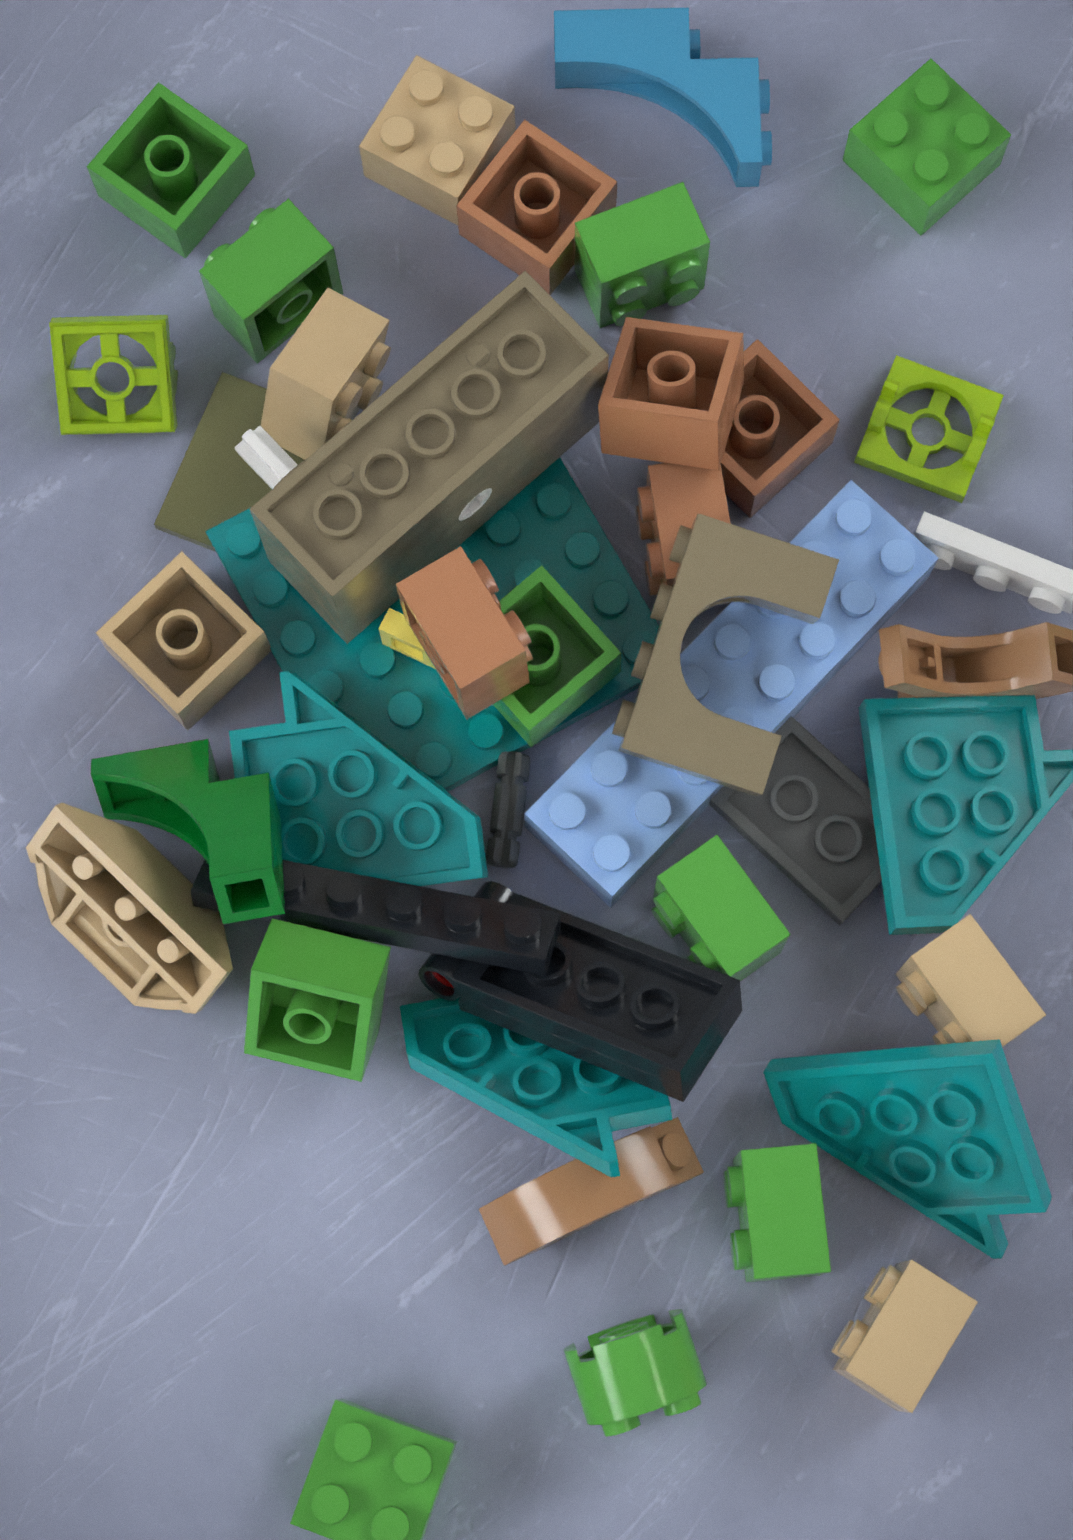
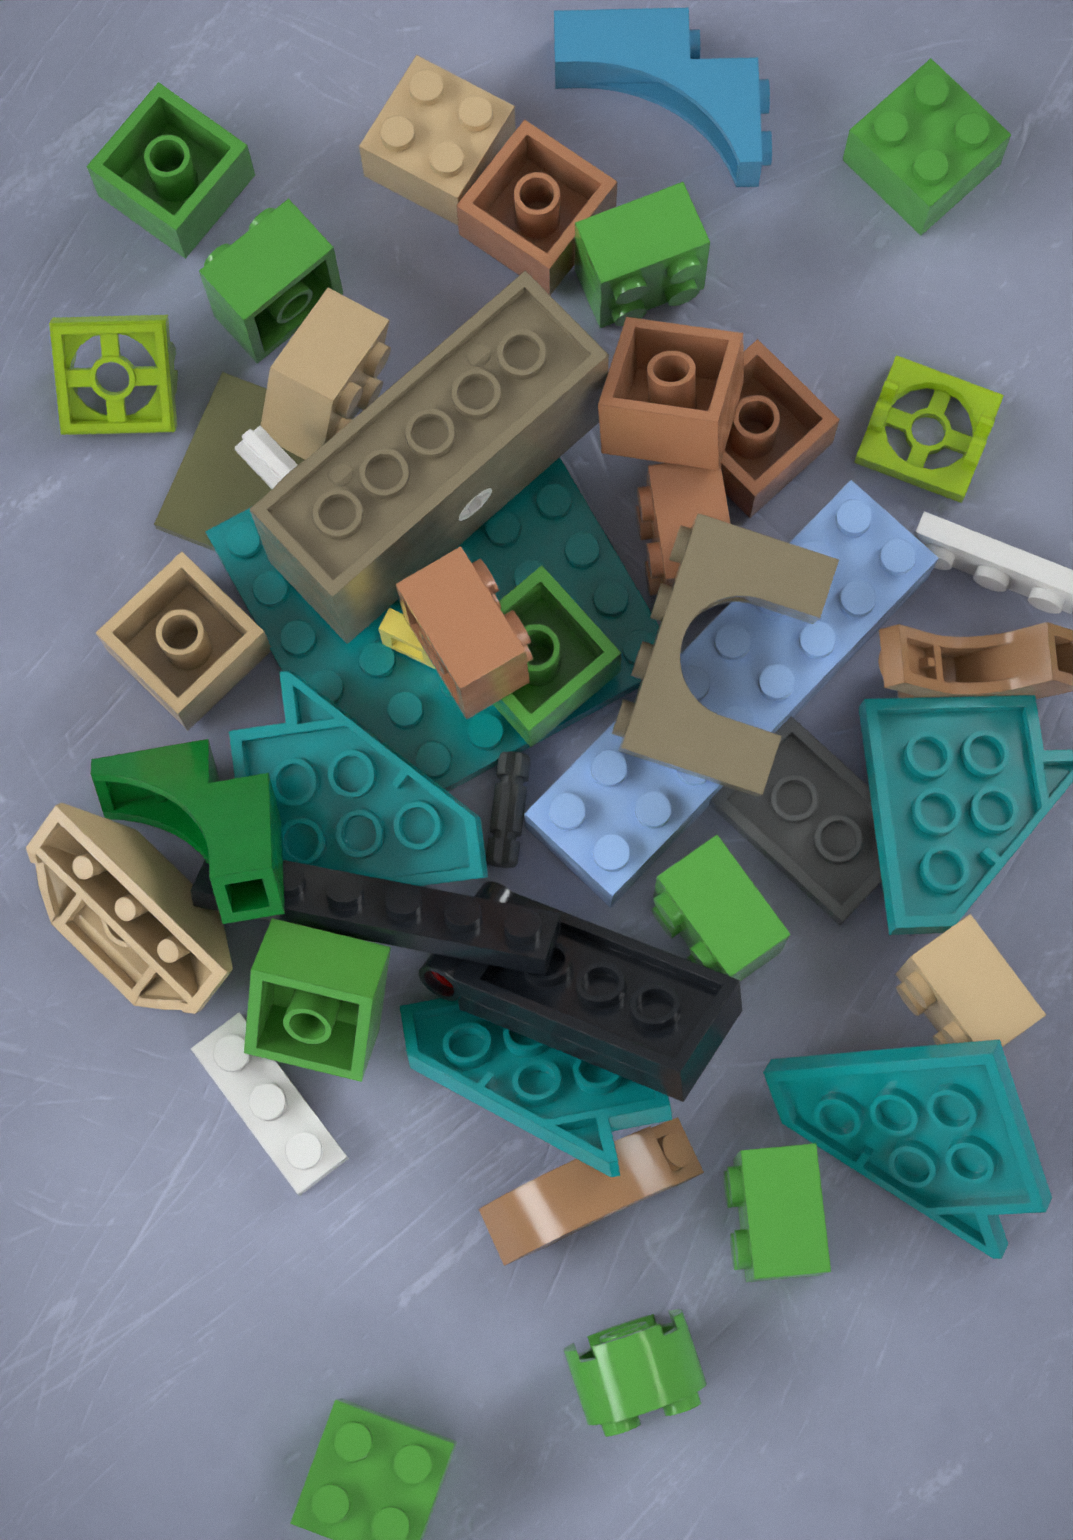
tan brick [831,1260,978,1413] -> none
none -> white plate [191,1012,349,1196]

